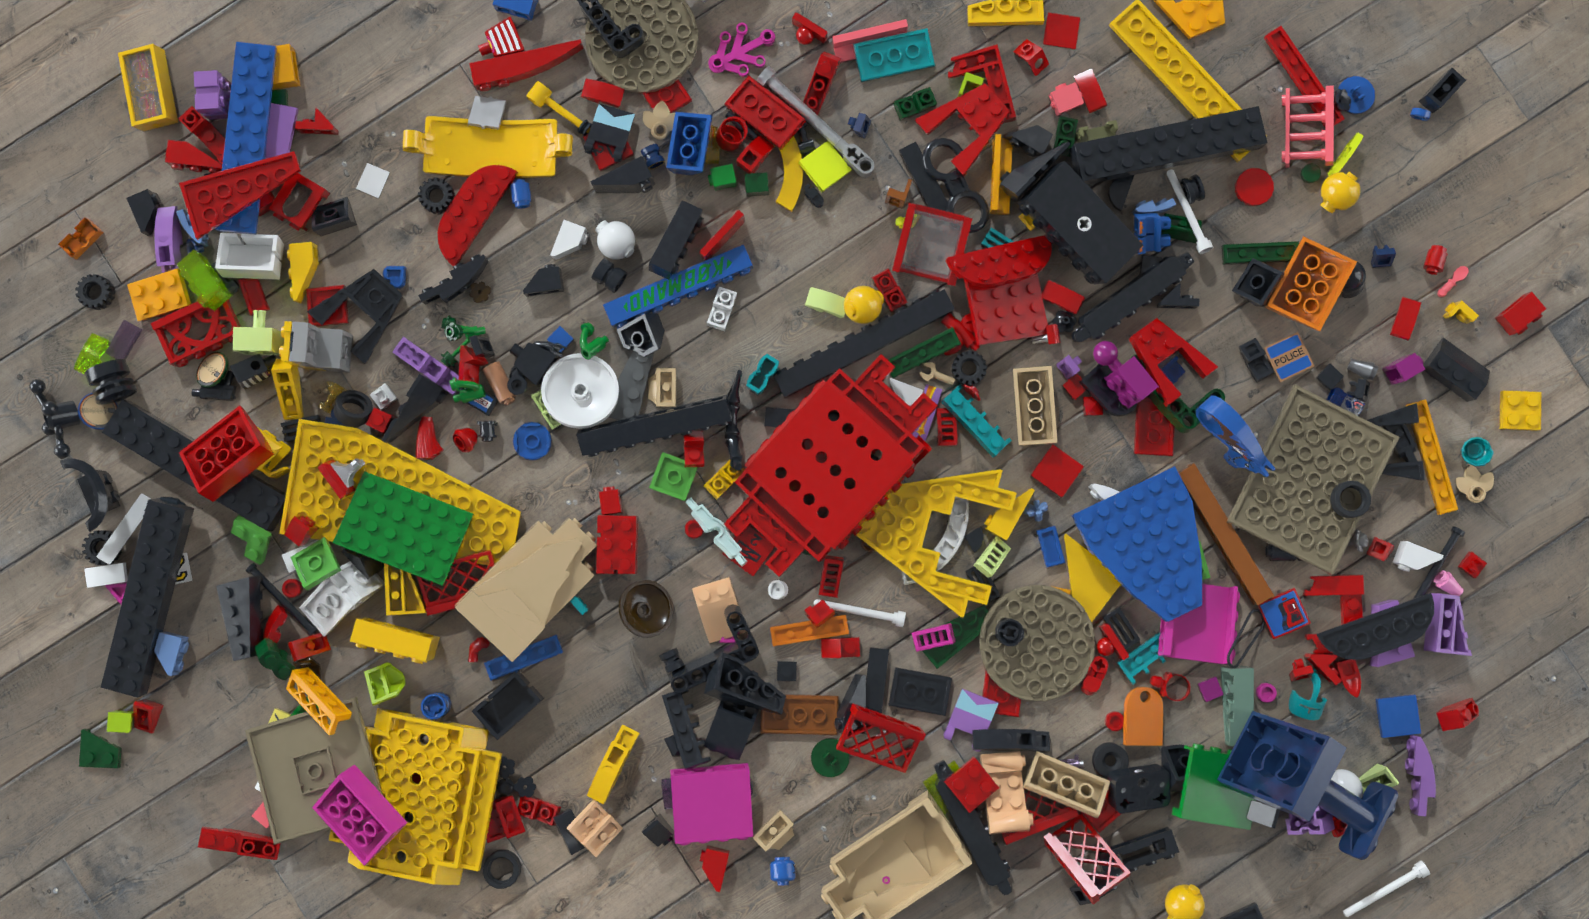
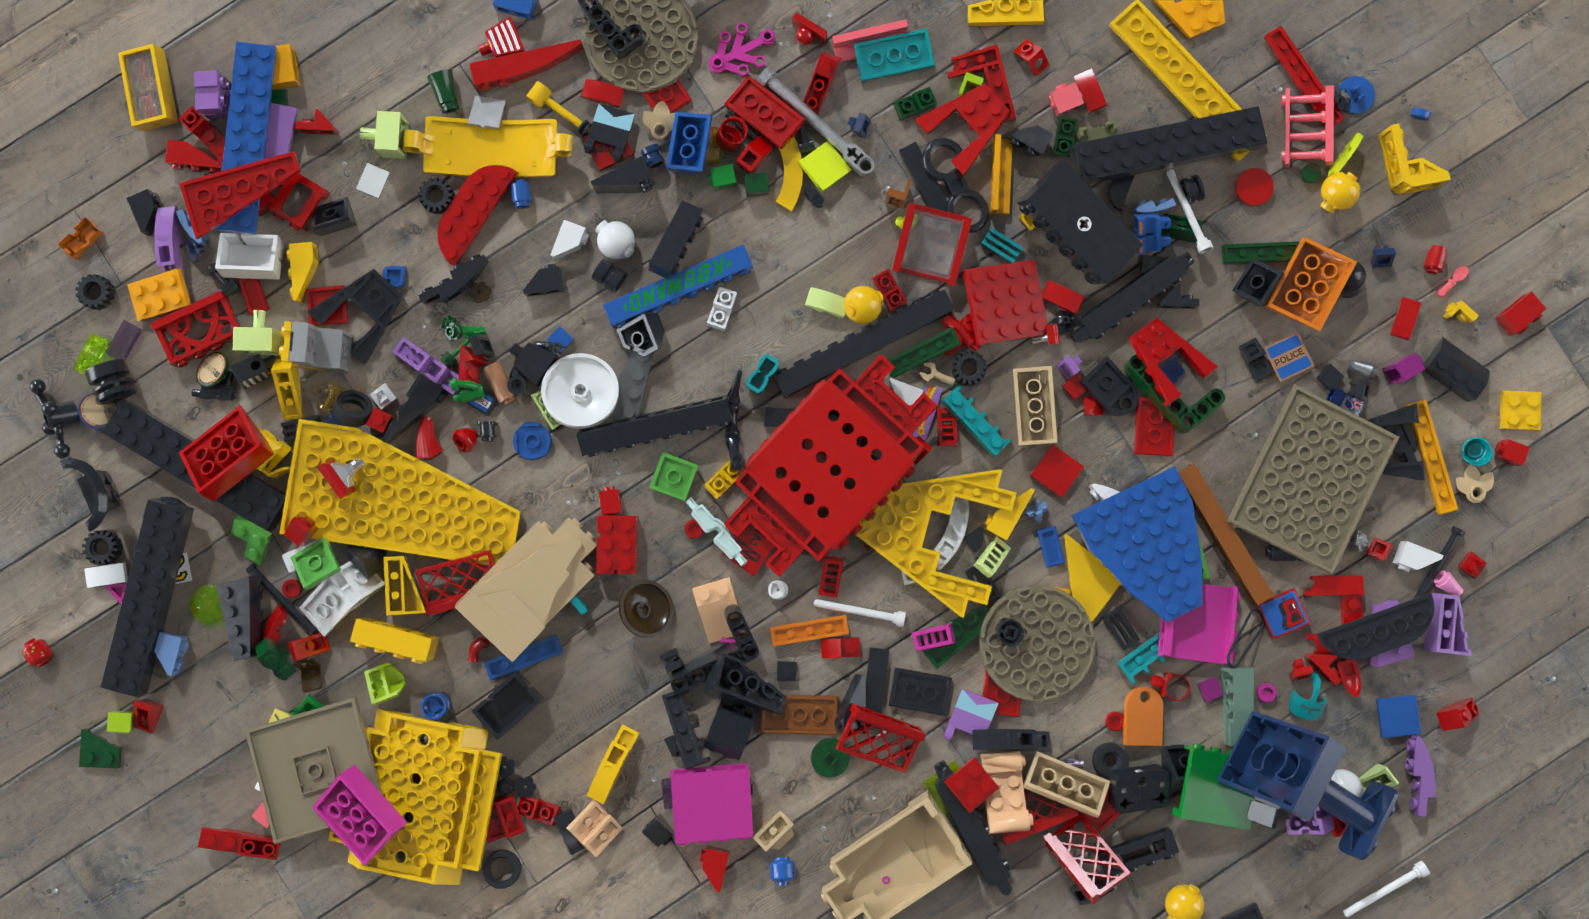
white sticker [96,494,151,565] -> none
clear neon green brick [177,250,232,311] -> none
light orange fence [286,667,352,735] -> none
green plate [333,471,474,586] -> none
green plant [580,322,609,360] -> none
tan slope [648,368,677,407] -> none
red slope [683,430,704,468] -> none
red tile [700,210,745,261] -> none
red panel [804,600,835,629] -> none
red plate [945,235,1052,288] -> none
red plant [963,384,981,401] -> none
black wedge [999,142,1071,202] -> none
red sticker [1043,12,1080,49] -> none
red piece [1081,656,1108,696] -> none
magenta brick [1093,341,1159,408] -> none
red tile [1097,623,1129,660] -> none
blue animal [1196,396,1275,477] -> none
black tyre [1330,481,1371,518] -> none
black brick [1419,68,1466,114] -> none
none -> red head [22,638,53,668]
none -> clear neon green dish [190,585,223,623]
none -> yellowish green brick [360,111,409,159]
none -> dark green plant [427,69,460,114]
none -> yellow bracket [1378,123,1451,195]
none -> red brick [1494,439,1530,466]

